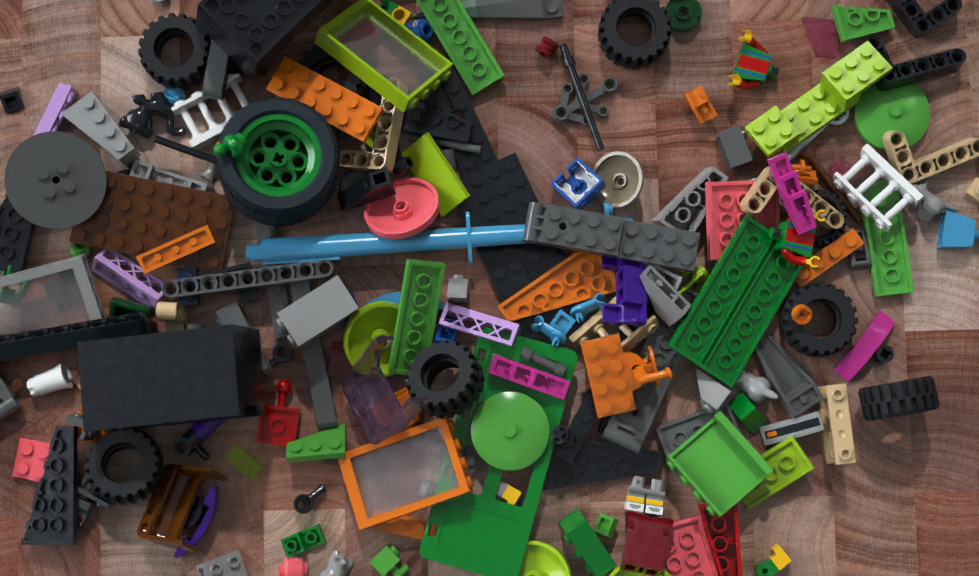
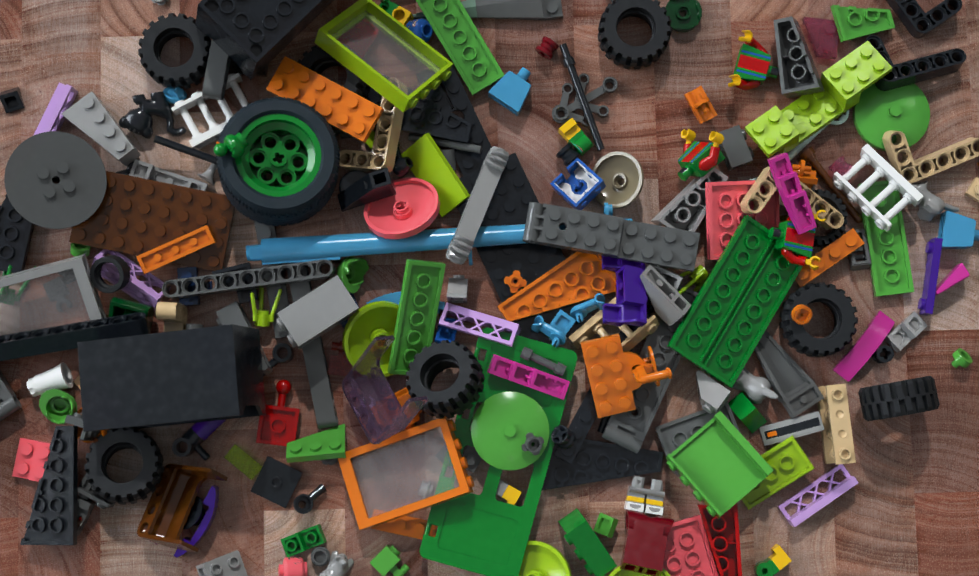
none -> bright green piece [39,389,77,424]
none -> black tyre [90,255,130,293]
none -> lime plant [250,287,282,327]
none -> black plate [251,456,303,508]
none -> dark grey plate [311,546,330,566]
none -> bright green piece [337,256,369,294]
none -> light grey arm [446,146,509,265]
none -> dark azure torso [488,67,531,116]
none -> orange plate [504,270,527,293]
none -> dark grey plate [521,433,544,455]
none -> black wheel [556,143,580,167]
none -> leg [558,118,593,156]
none -> torso [678,129,725,181]
none -> dark grey wedge [773,16,825,98]
none -> lavender fence [778,464,859,527]
none -> light grey slope [885,311,928,353]
none -> dark purple plate [918,237,943,316]
none -> dark pink slope [935,263,970,296]
none -> bright green tile [951,348,973,368]

